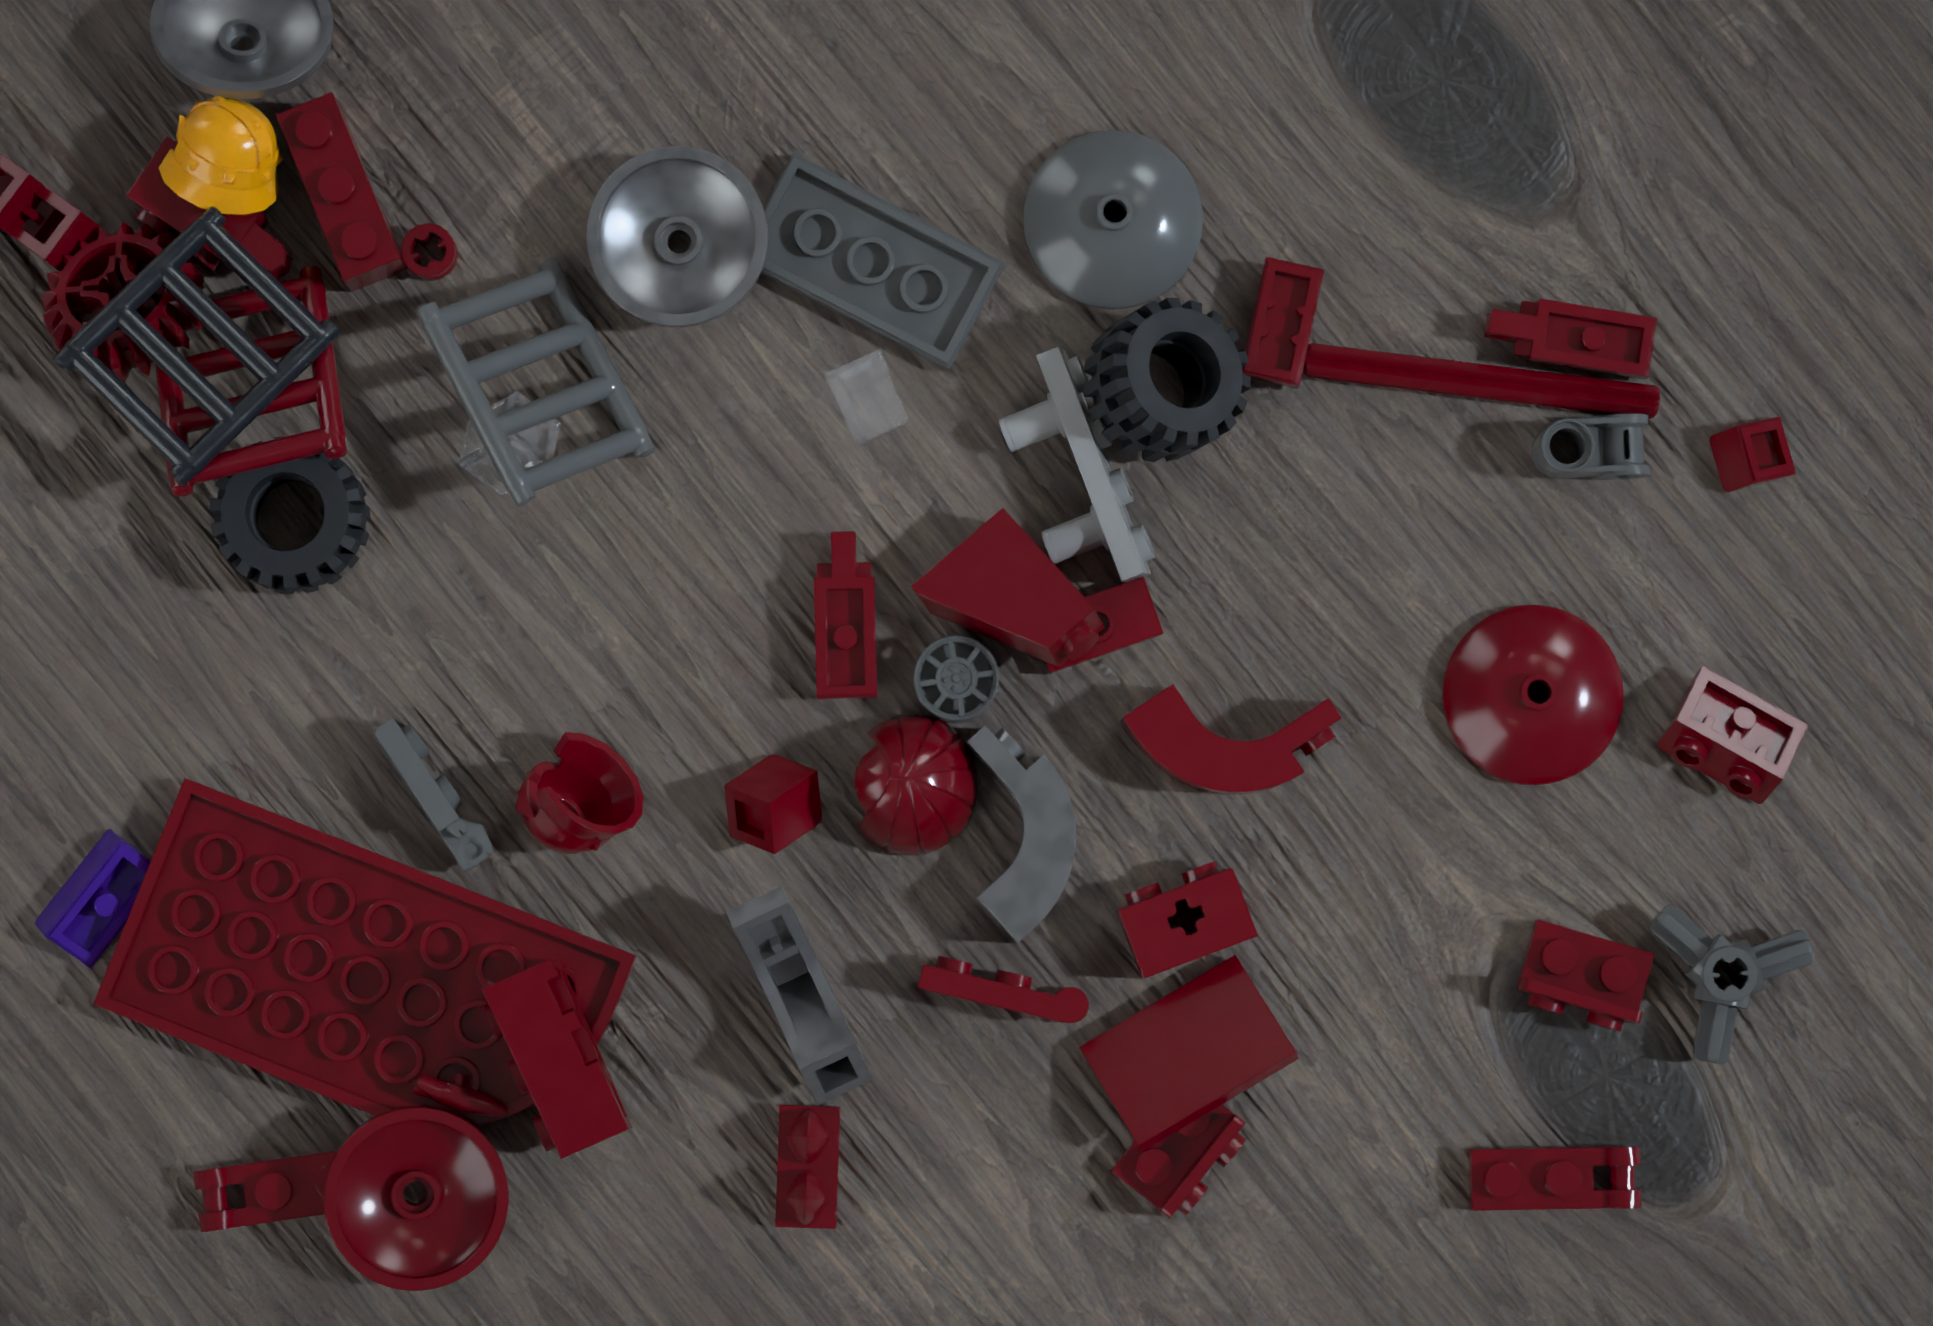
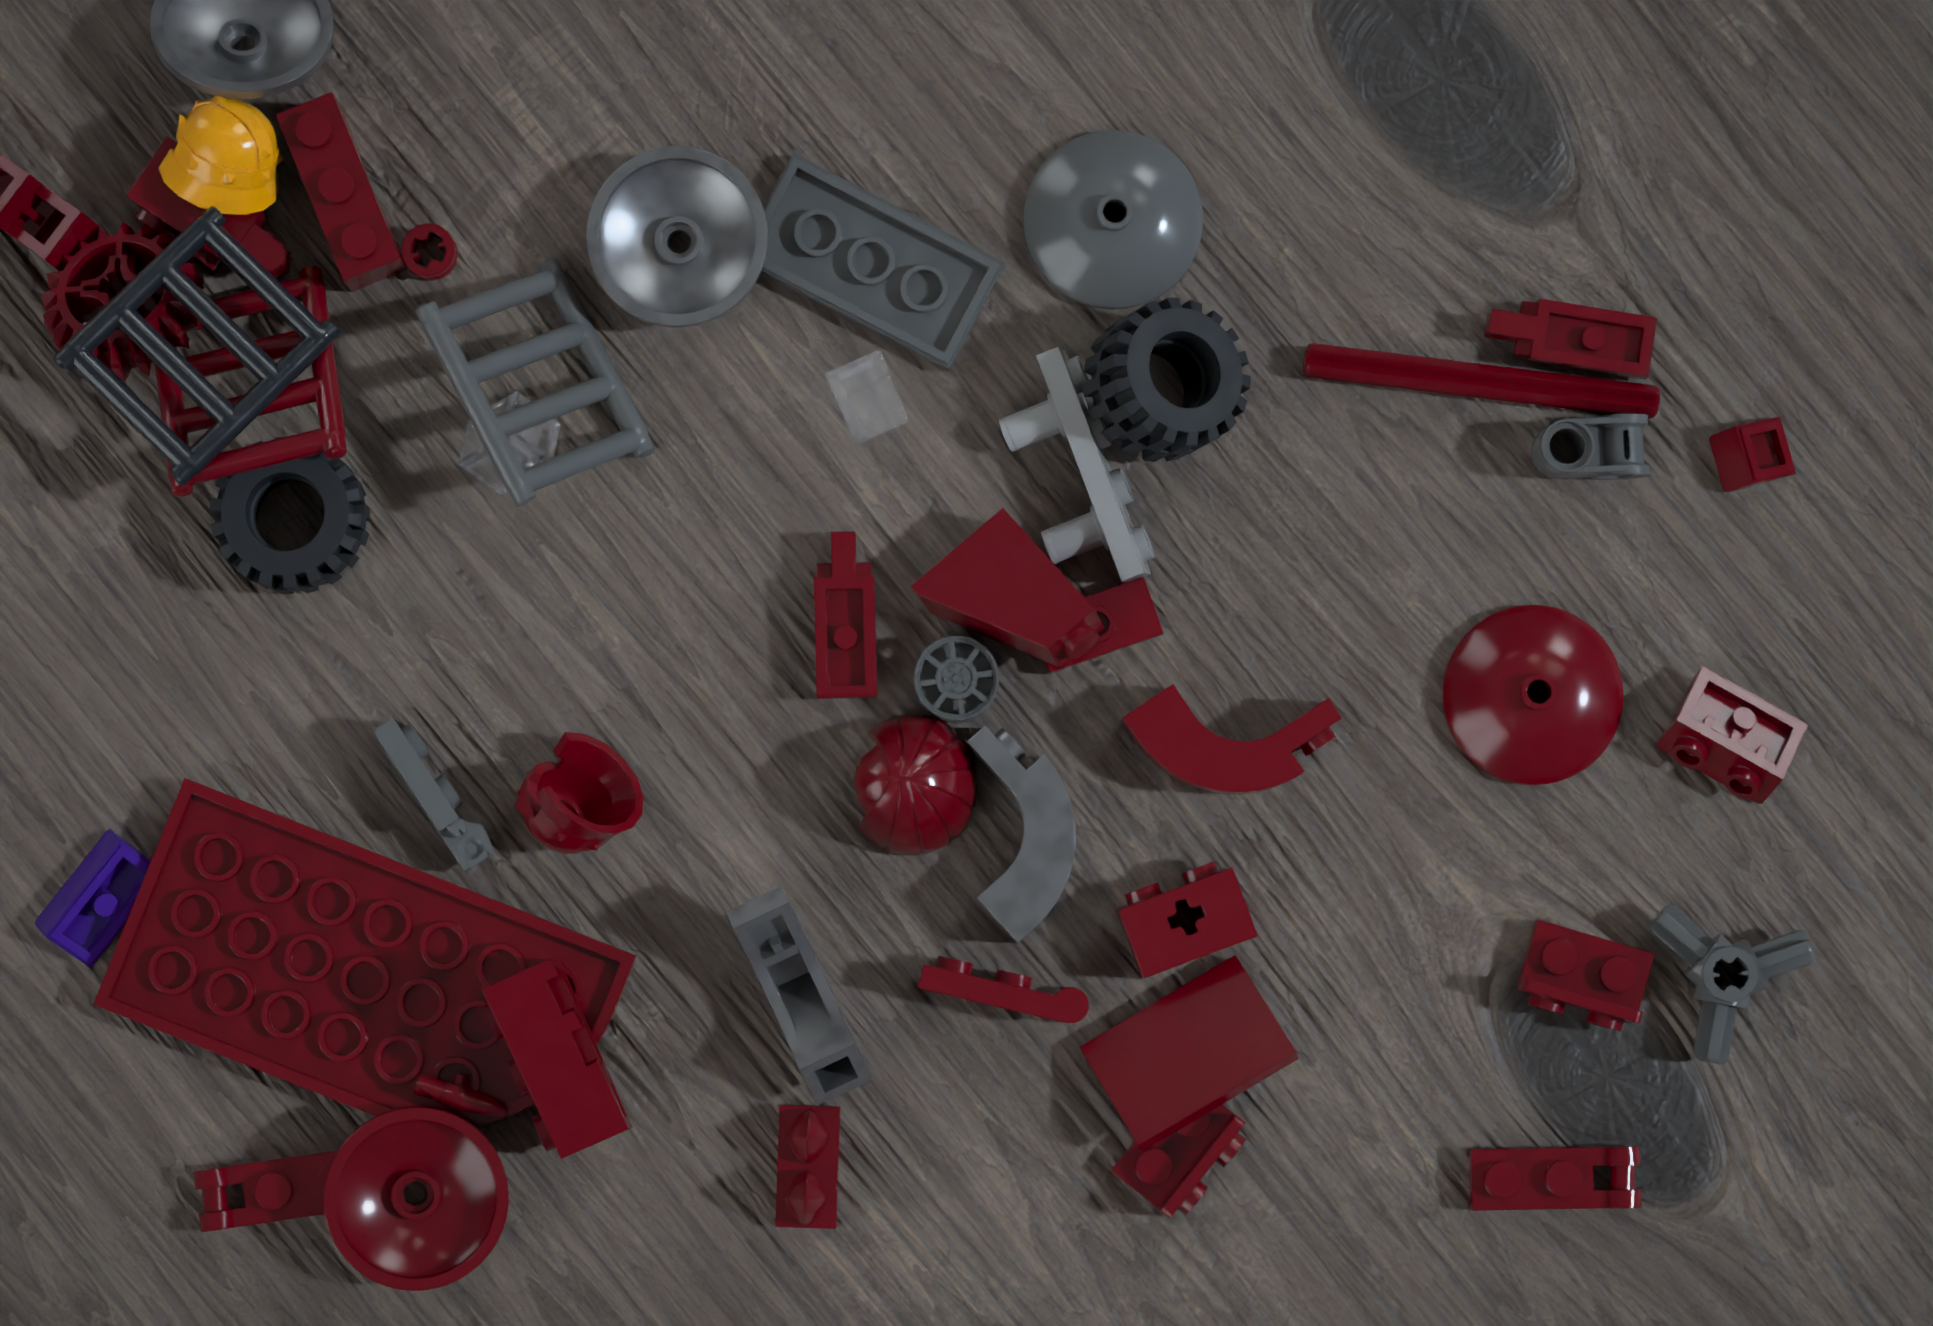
dark red panel [724,754,822,854] -> none
dark red plate [1242,257,1325,389] -> none

